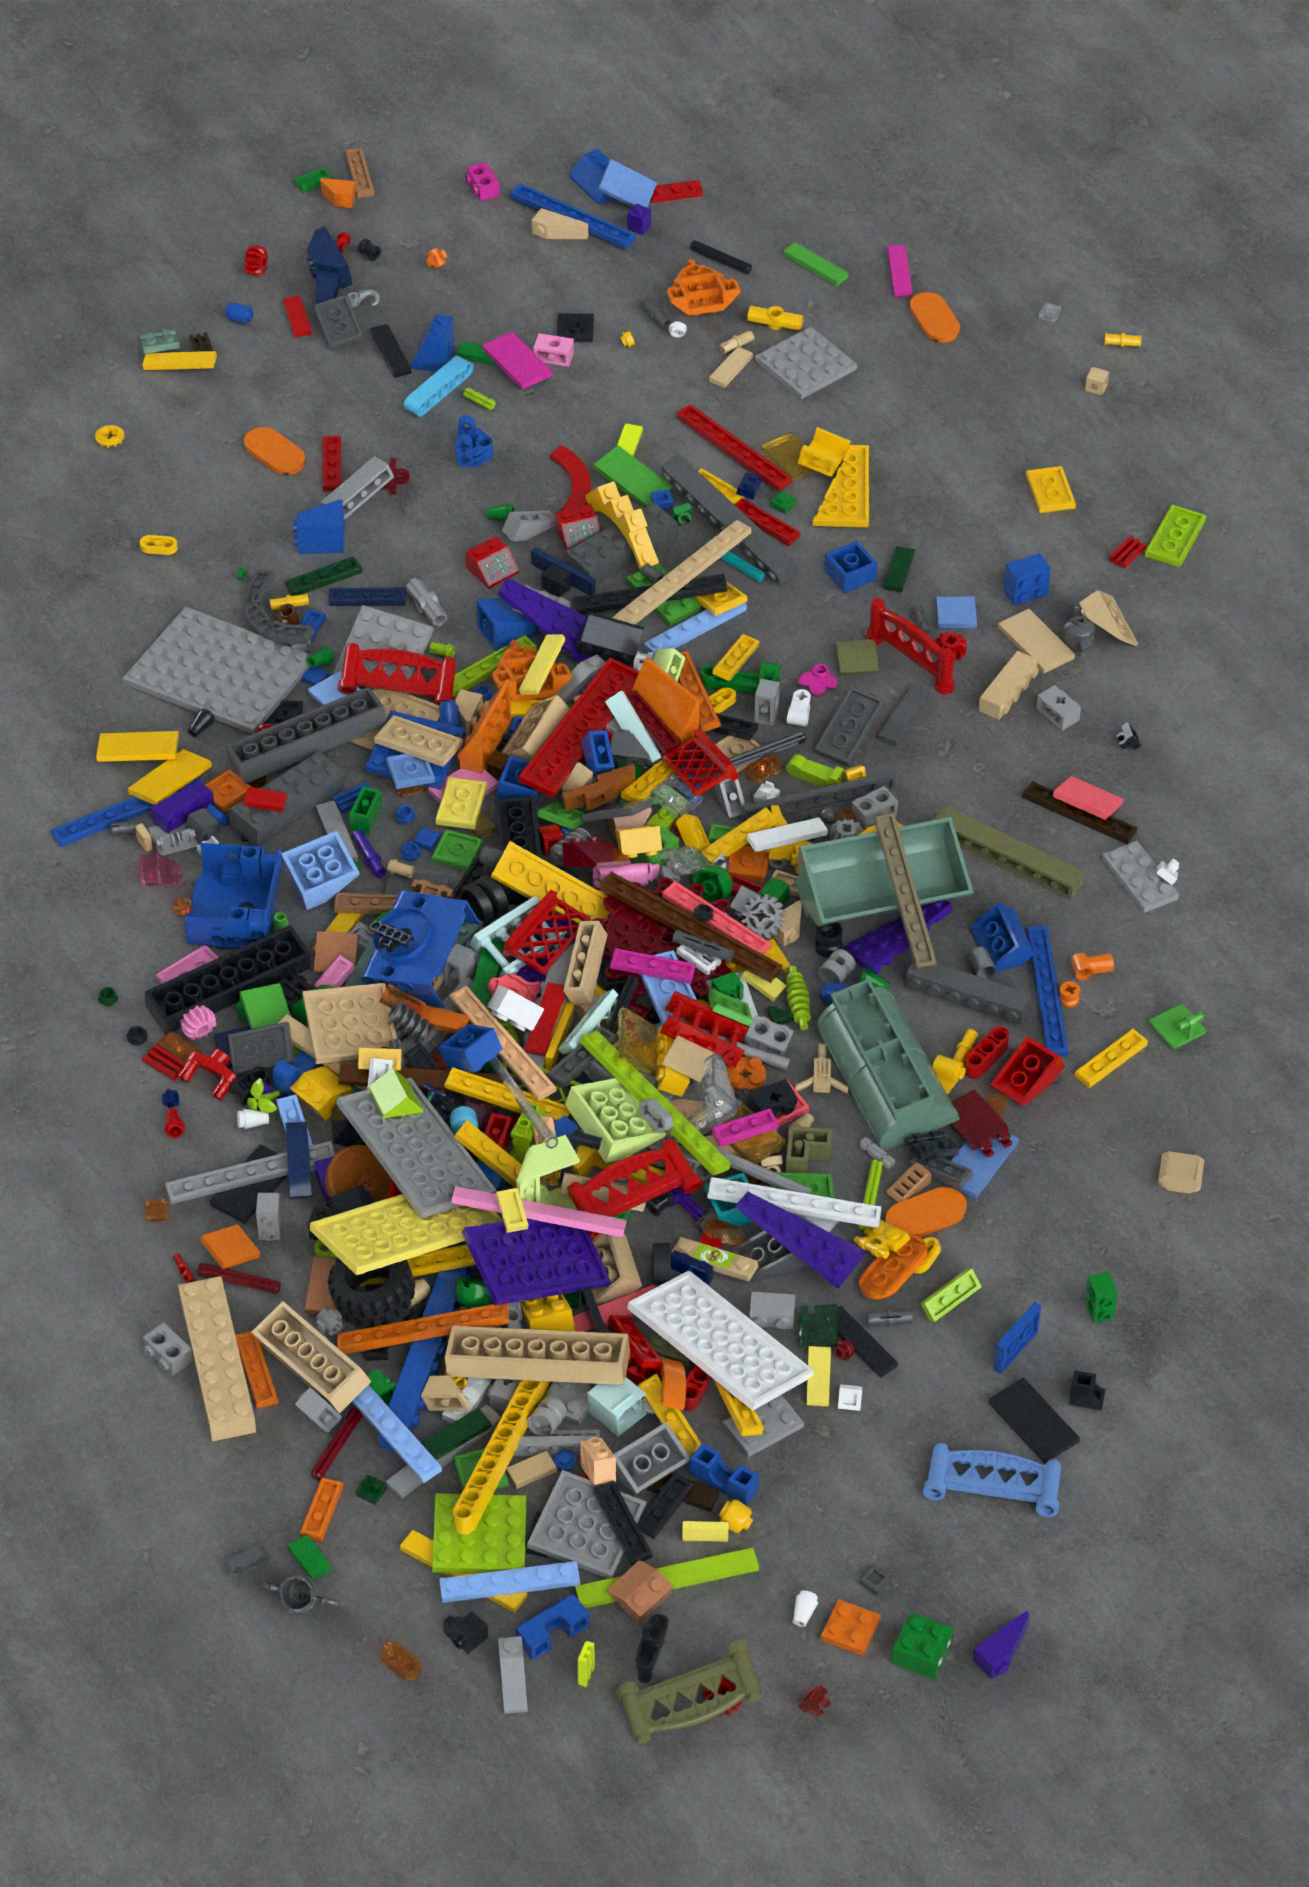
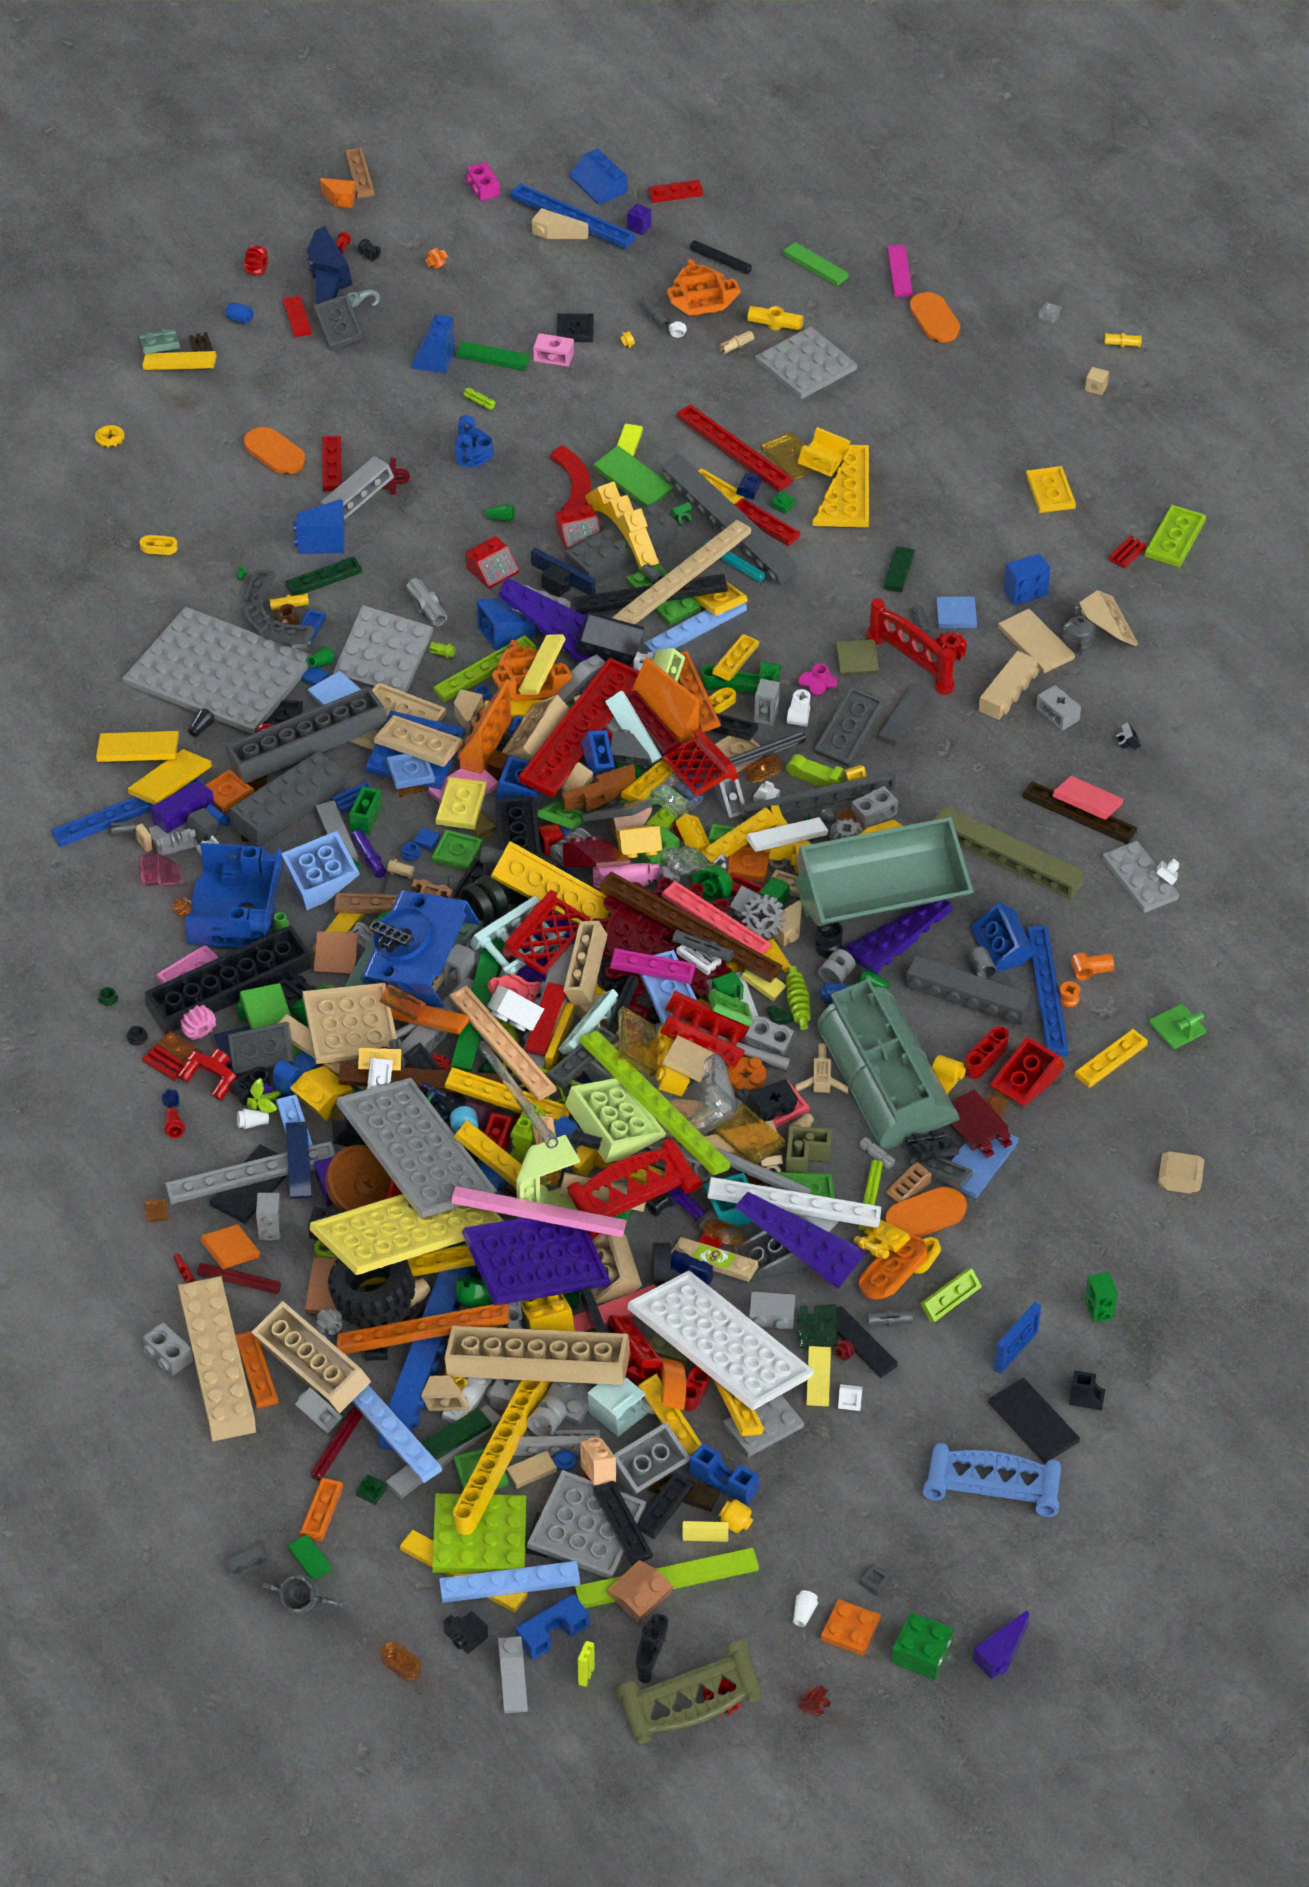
red tile [244,787,287,812] -> none
green tile [294,167,332,193] -> none
bright pink tile [314,955,356,988] -> none
black tile [327,1184,374,1215] -> none
dark blue tile [329,587,406,606] -> none
red piece [337,643,456,706] -> none
green brick [366,1369,396,1404] -> none
lime slope [369,1068,423,1118] -> none
black tile [371,324,411,378] -> none
dark grey piece [388,1000,434,1044] -> none
blue plate [395,805,415,823] -> none
medium azure beam [404,356,474,417] -> none
blue brick [438,1024,503,1073] -> none
blue brick [439,700,460,726] -> none
dark pink tile [482,332,553,390] -> none
light yellow tile [496,1188,528,1233] -> none
light grey slope [502,510,556,542] -> none
medium blue tile [598,159,657,208] -> none
light grey beam [639,1098,673,1133] -> none
blue tile [650,489,673,513] -> none
black plate [693,904,714,922] -> none
tan tile [709,347,753,388] -> none
dark pink tile [711,1109,779,1147] -> none
blue brick [824,541,878,593] -> none
dark tan tile [874,812,937,970] -> none
yellow pin [953,1029,978,1064] -> none

